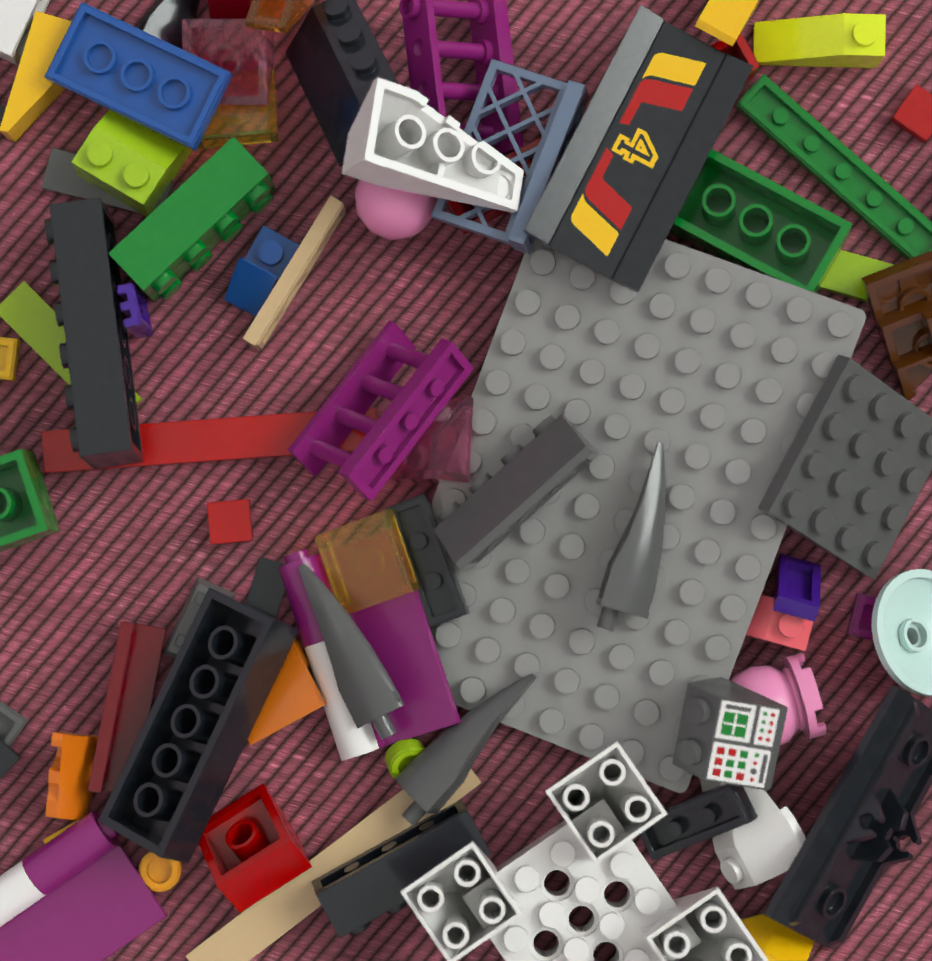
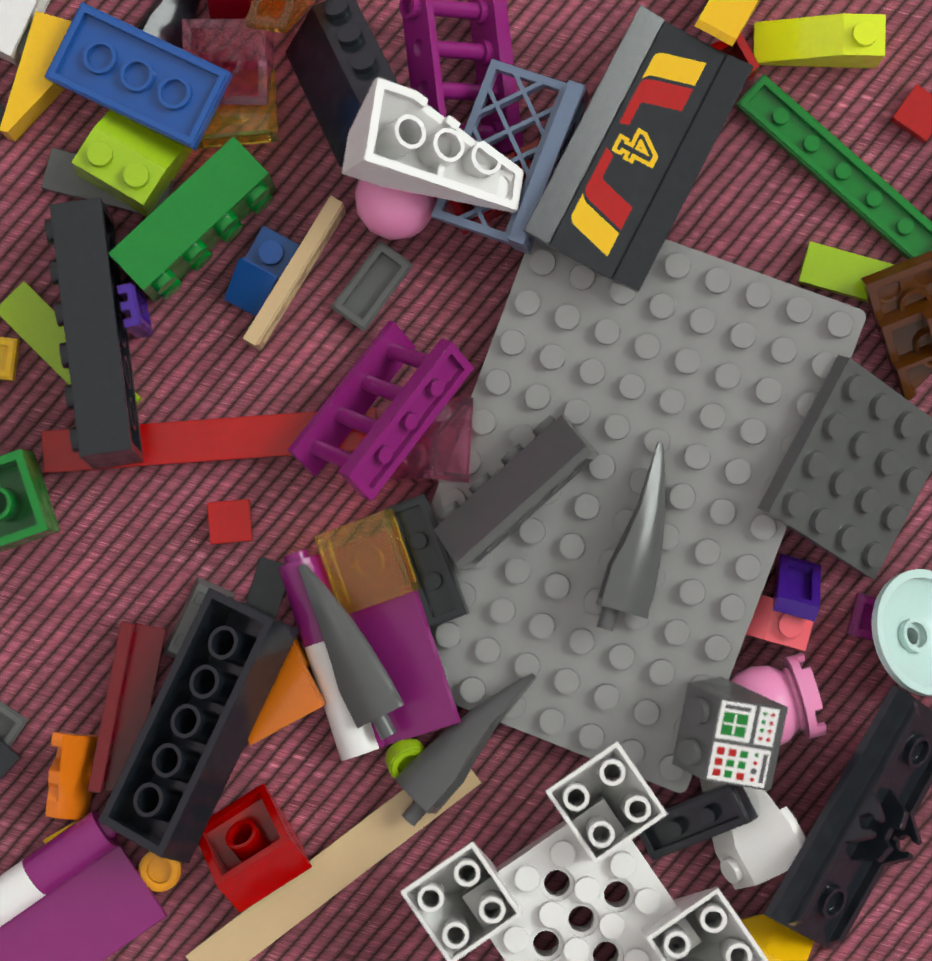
black brick [312,799,491,938] -> none
green brick [669,149,852,293] -> none
none -> dark grey tile [331,241,414,332]

